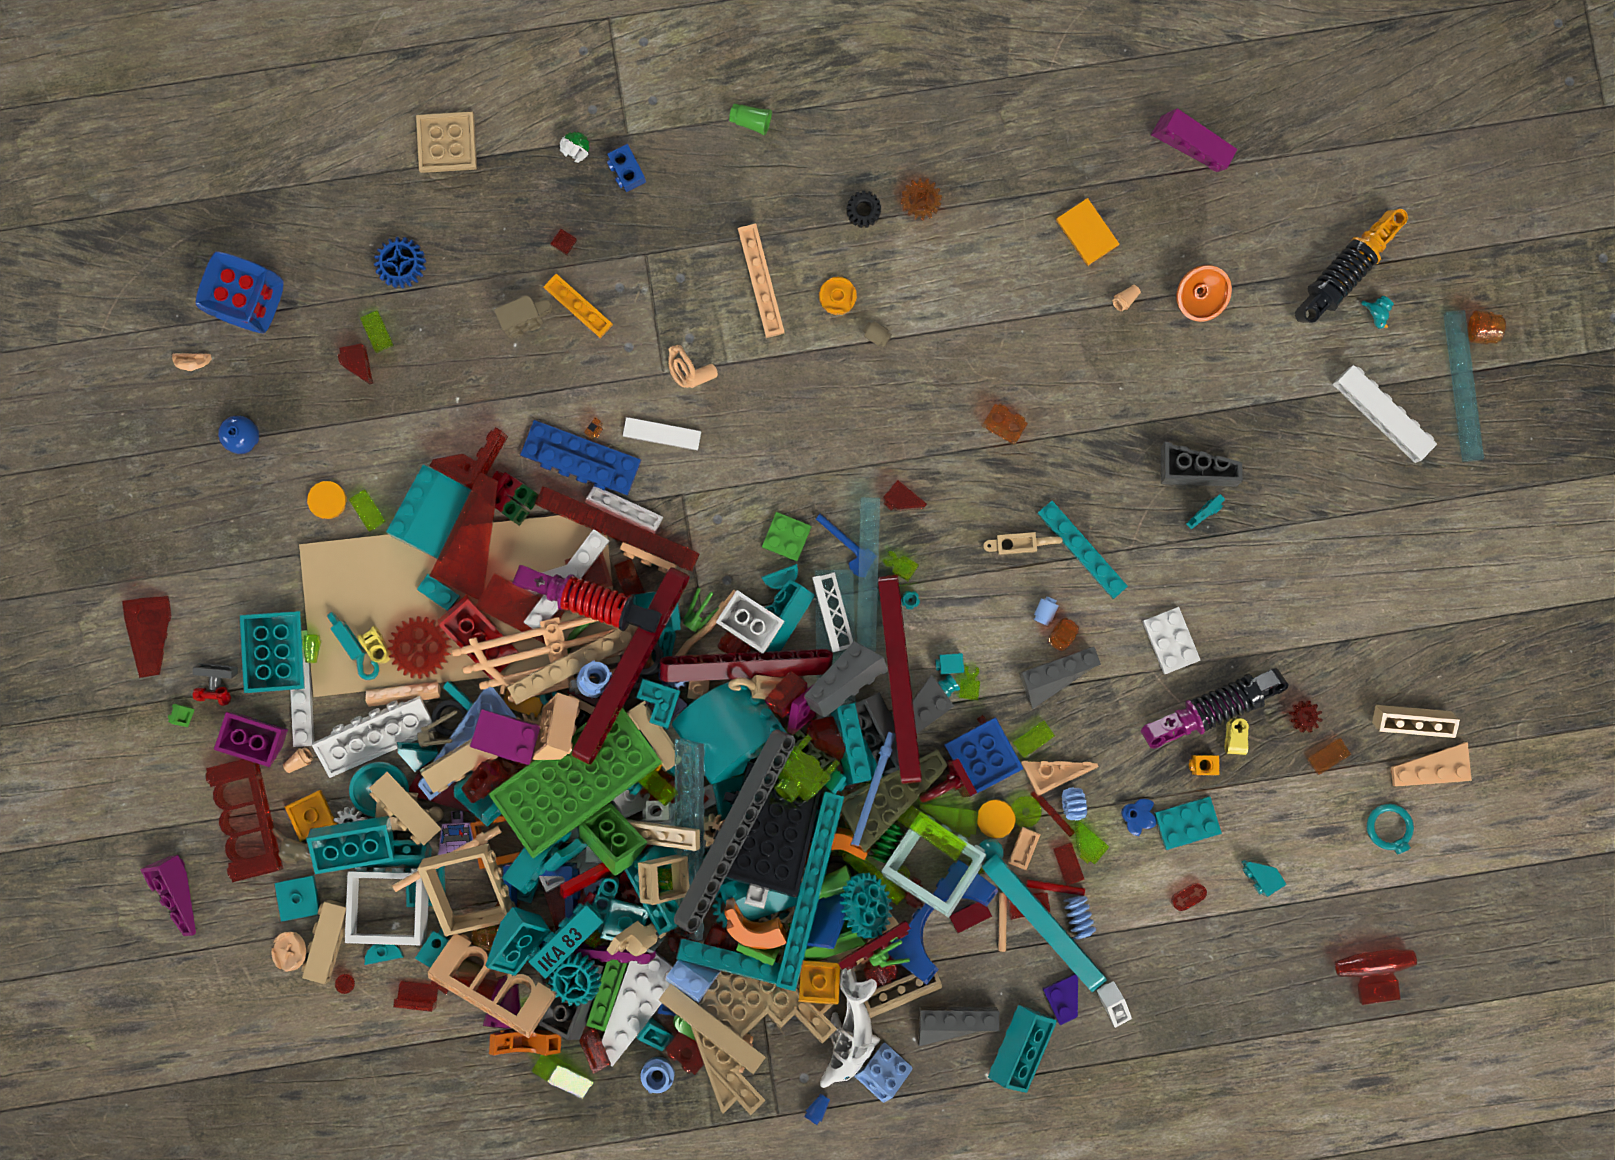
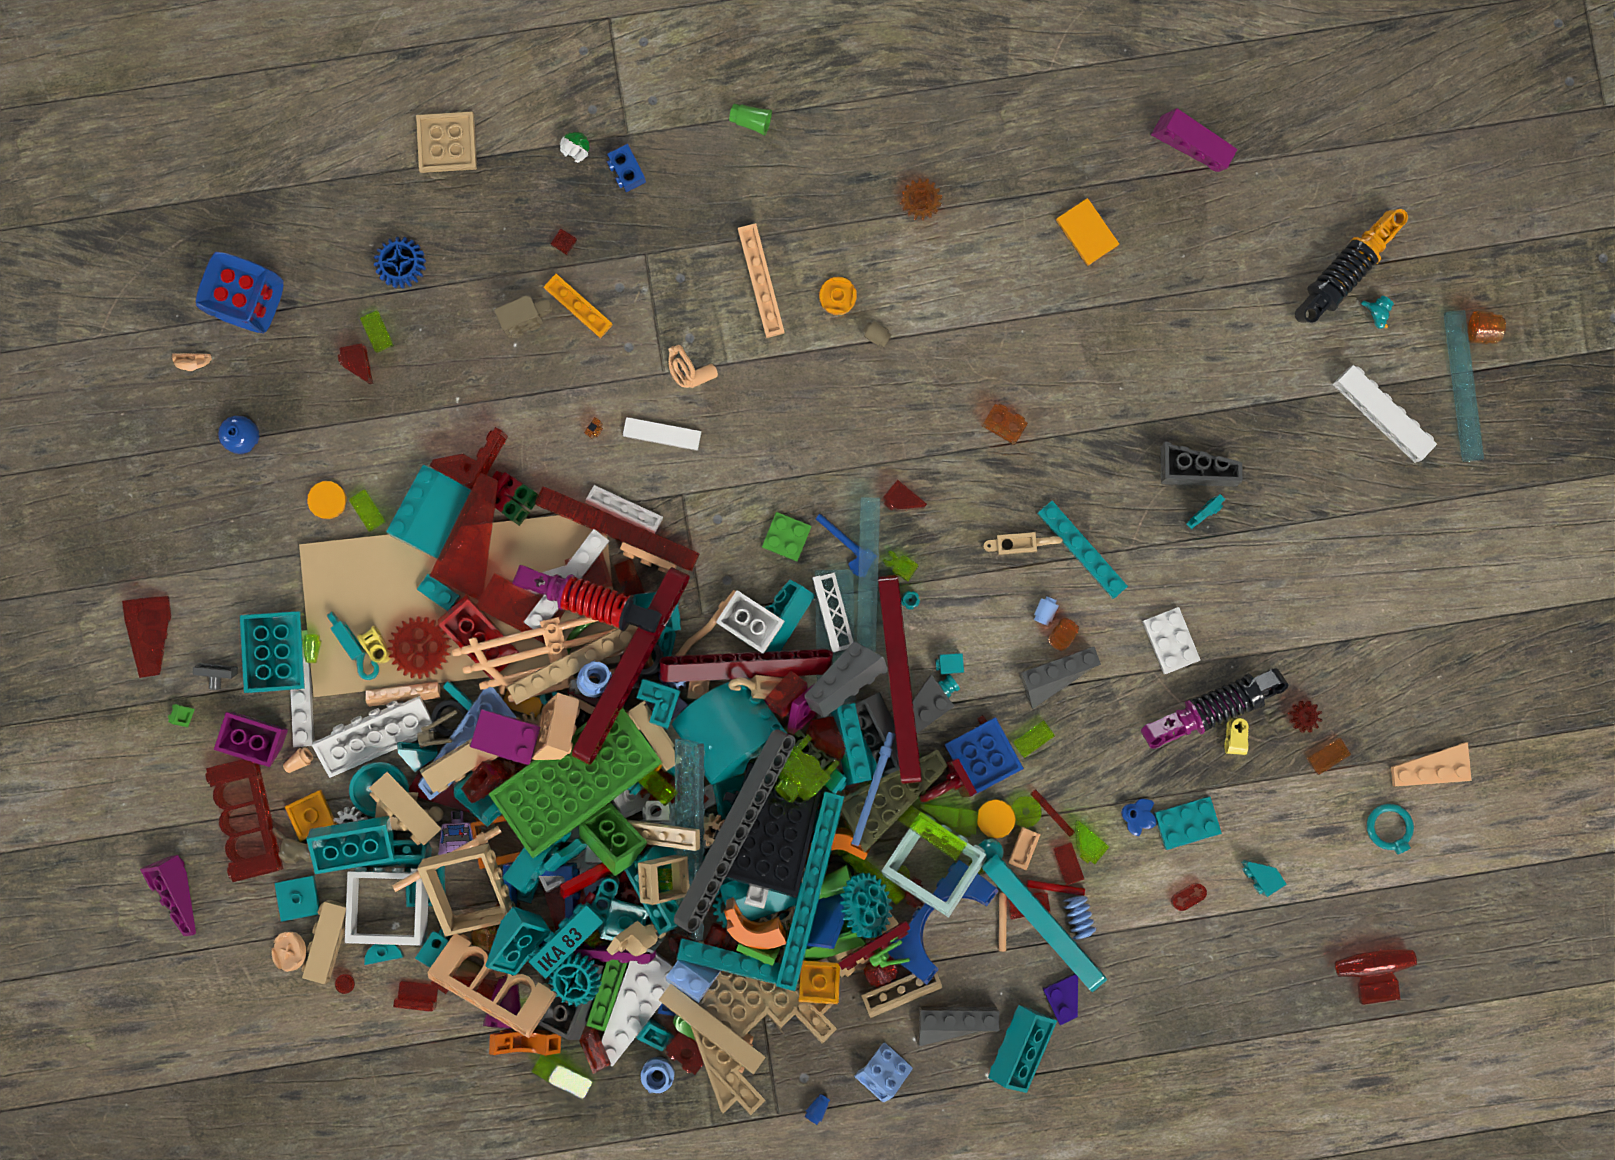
red bar [193,687,231,706] -> none
blue plate [520,420,641,496] -> none
bright green plant [683,588,719,632] -> none
clear red gear [717,632,751,654] -> none
teal plate [761,564,798,590] -> none
white animal [820,967,880,1088] -> none
black tyre [847,191,881,228] -> none
green piece [868,824,904,863] -> none
dark red tile [949,901,992,933] -> none
clear neon green plate [958,666,980,700] -> none
light nougat wing [1021,761,1099,796] -> none
light blue gear [1062,787,1088,821] -> none
white slope [1097,981,1132,1028] -> none
light nougat cone [1112,285,1141,311] -> none
orange dish [1176,265,1232,322] -> none
light orange brick [1189,755,1220,775] -> none
tan brick [1372,705,1460,738] -> none

